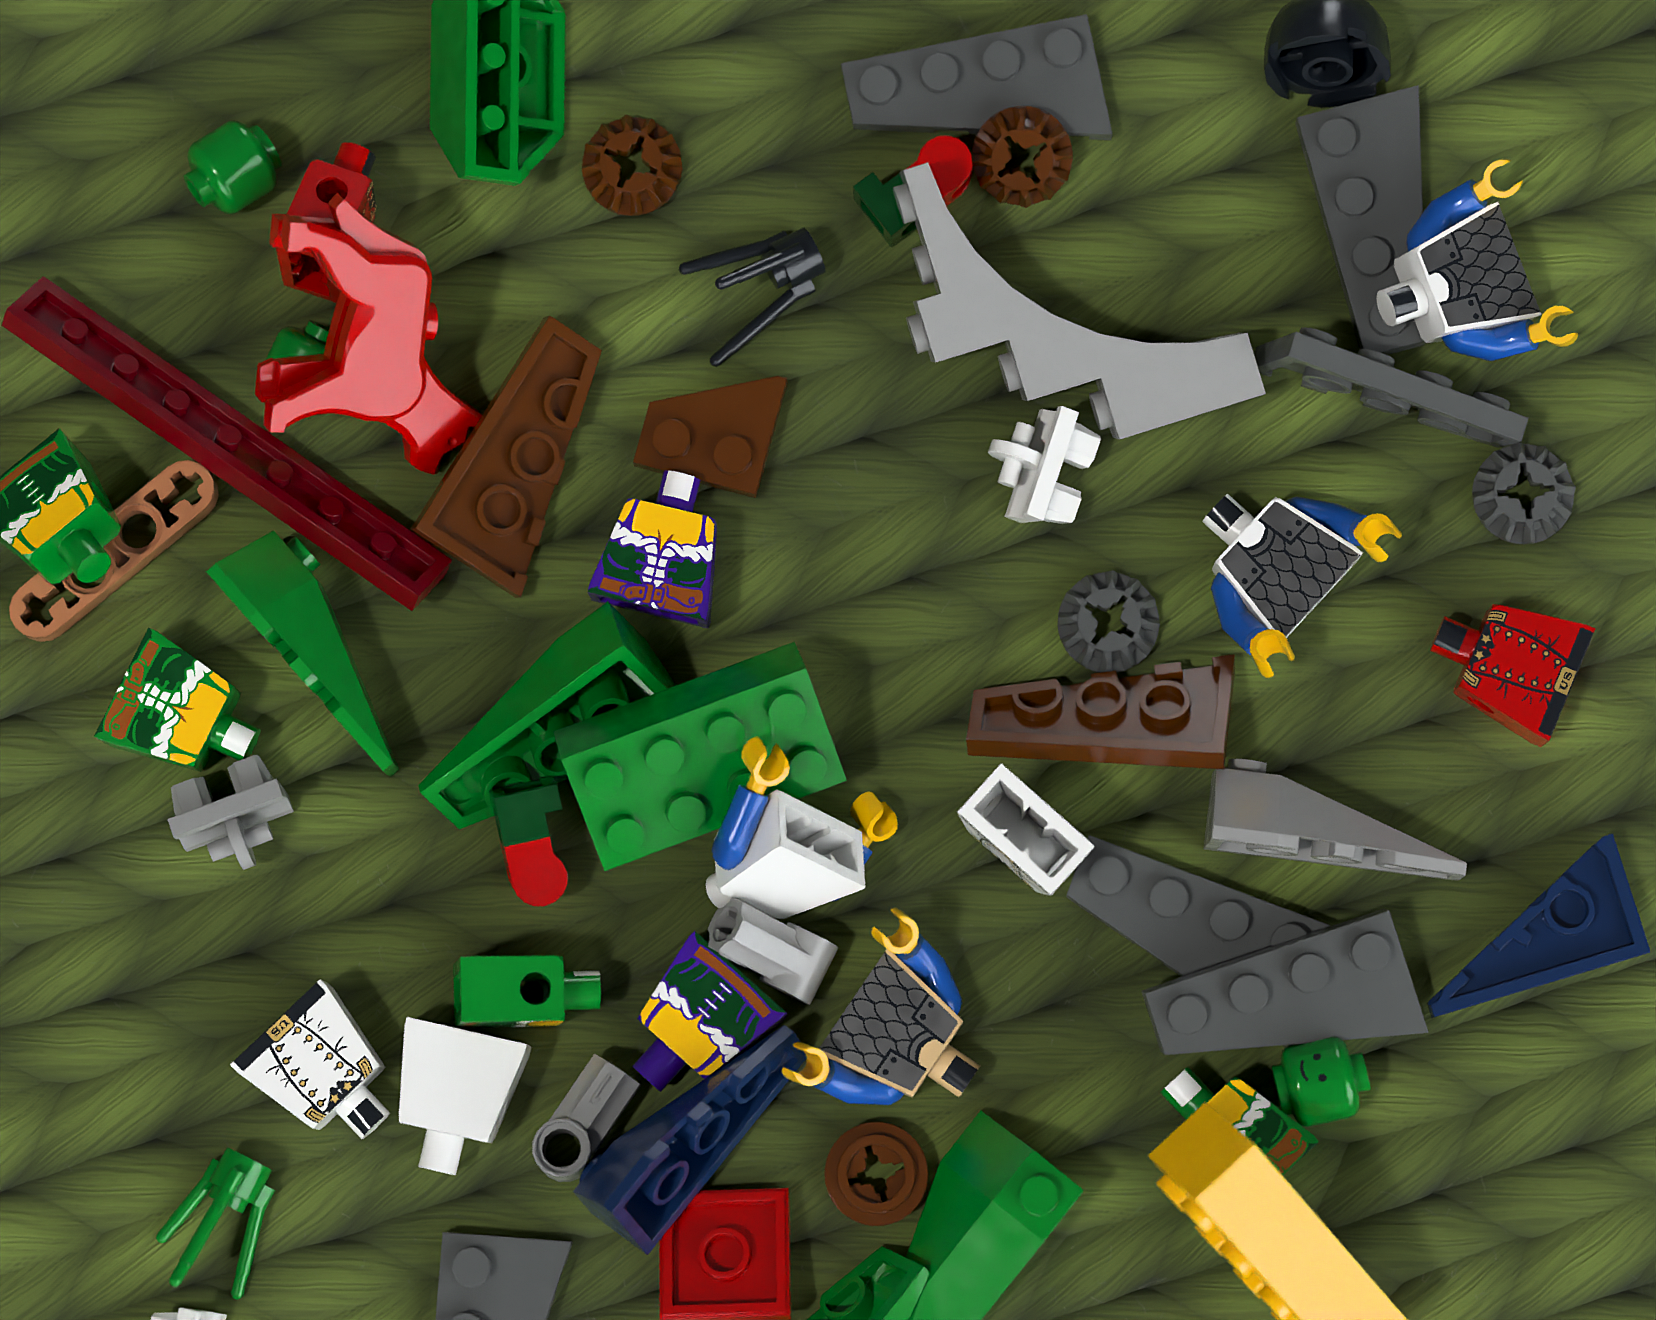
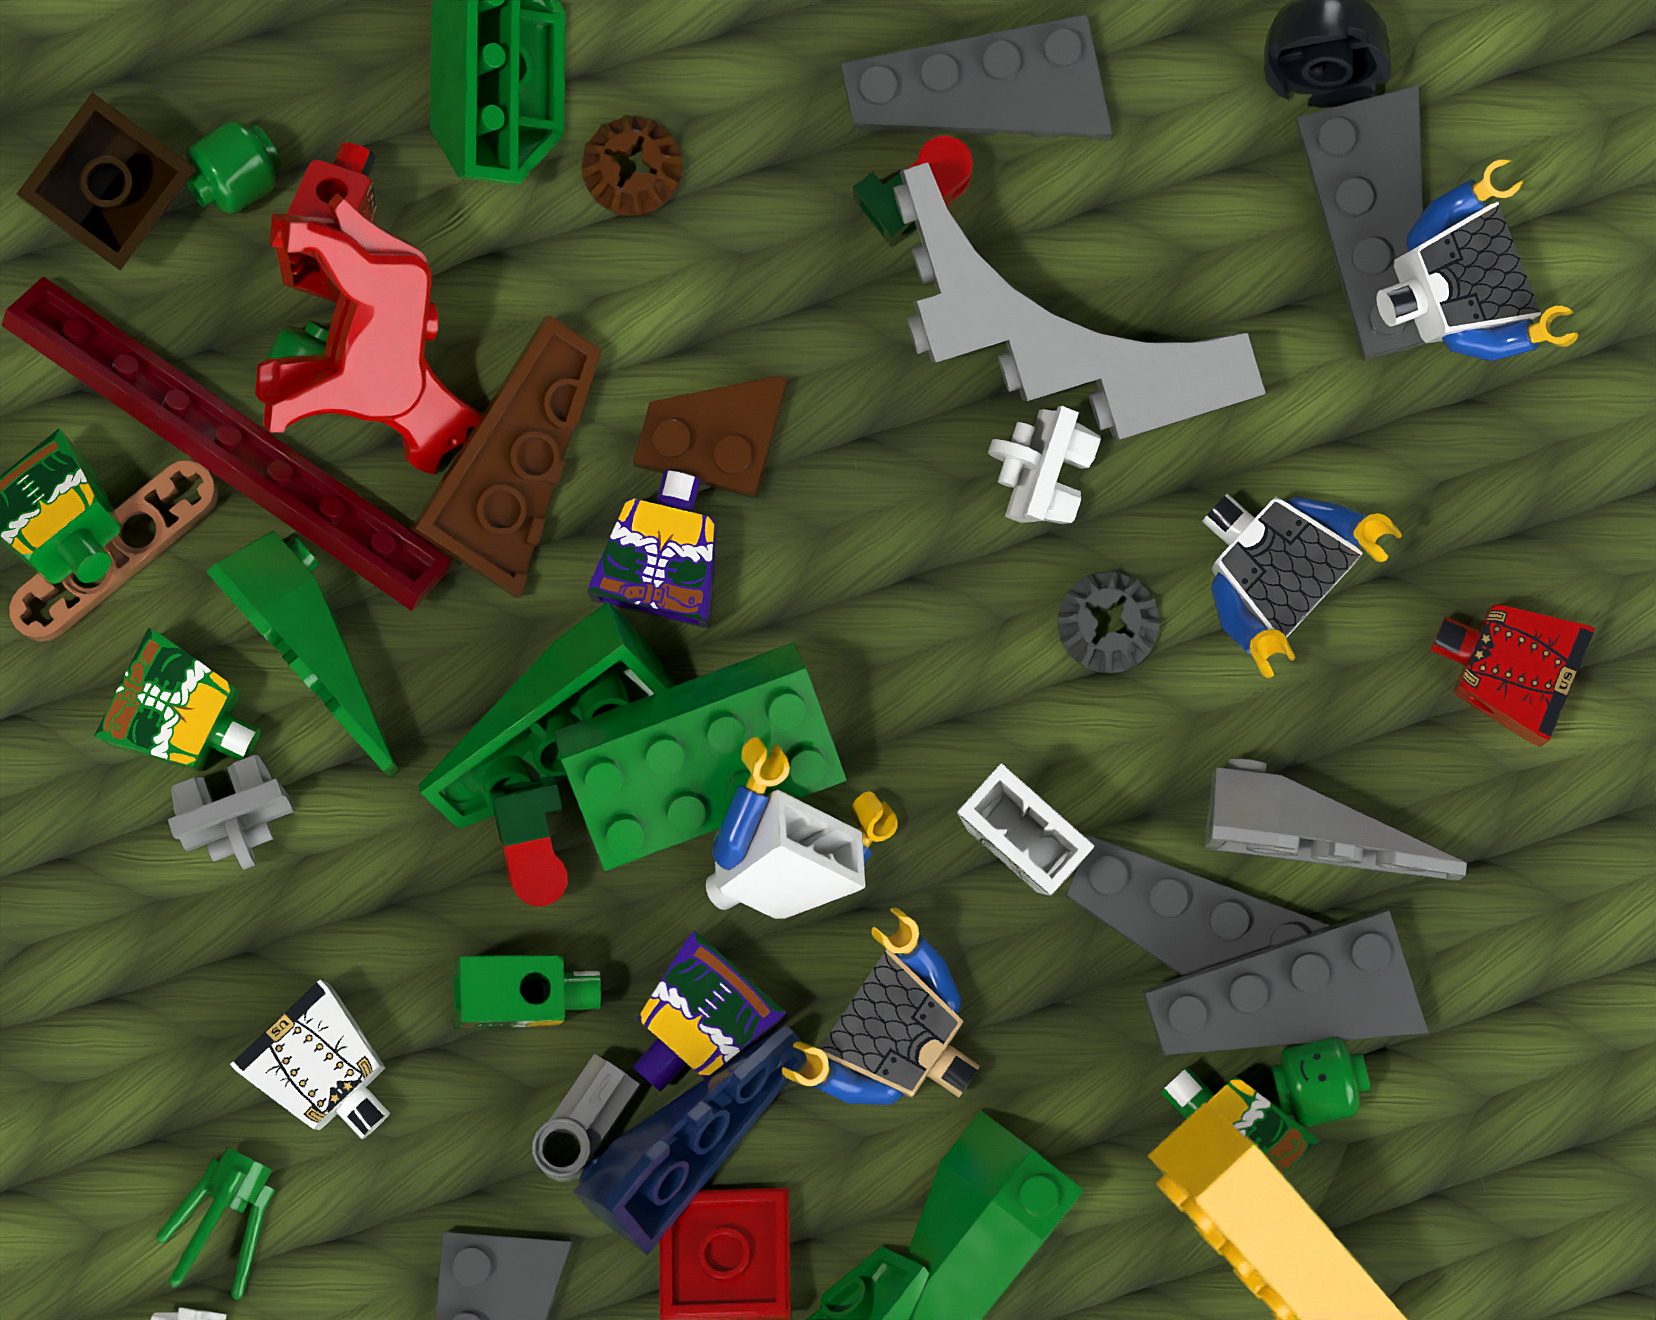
white torso [399,1017,532,1175] -> none
black plant [679,227,826,367] -> none
light grey piece [708,897,839,1005] -> none
reddish brown gear [825,1122,928,1226] -> none
reddish brown wing [966,654,1235,769] -> none
reddish brown gear [972,106,1073,208] -> none
dark grey wing [1254,327,1529,448] -> none
dark blue wing [1427,834,1651,1018] -> none
dark grey gear [1472,442,1576,544] -> none
none -> dark brown slope [16,92,196,271]

